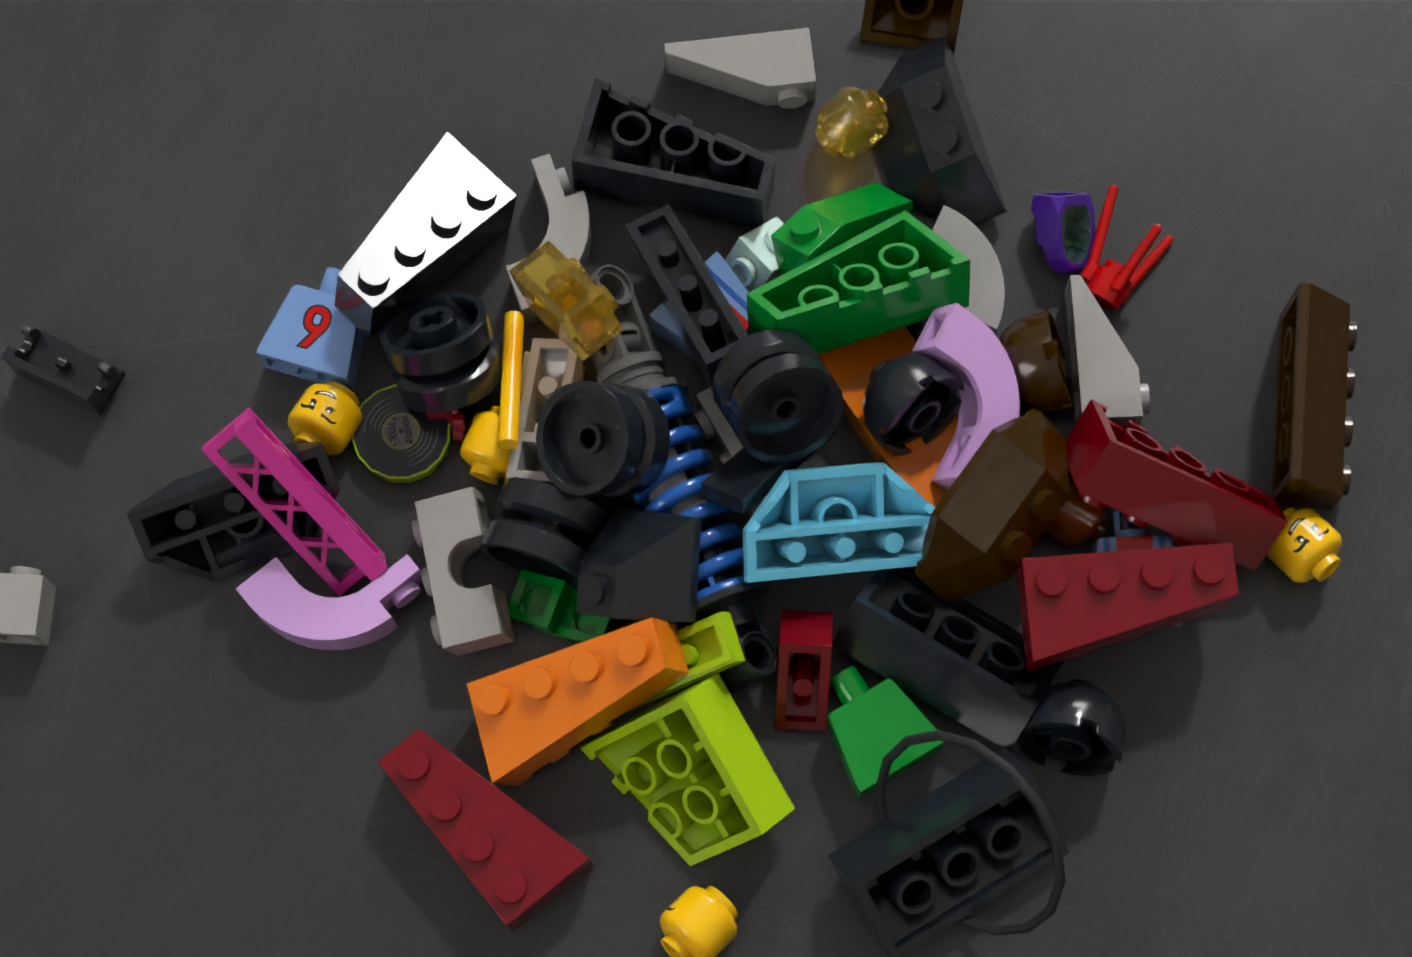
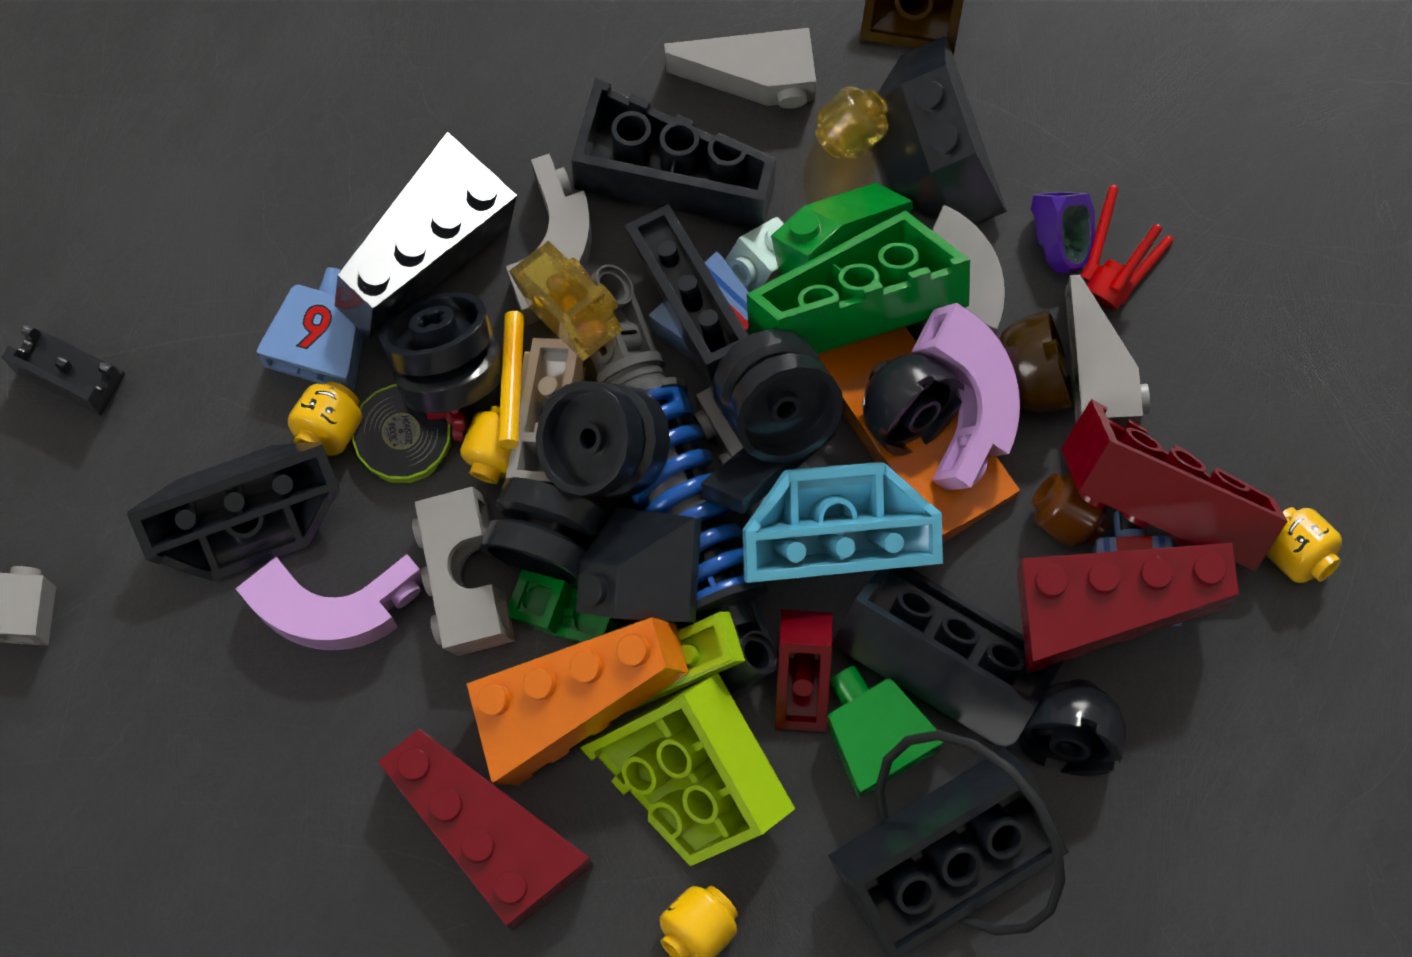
dark pink fence [202,407,387,597] -> none
dark brown wedge [914,409,1070,601] -> none
dark brown slope [1271,282,1357,510] -> none

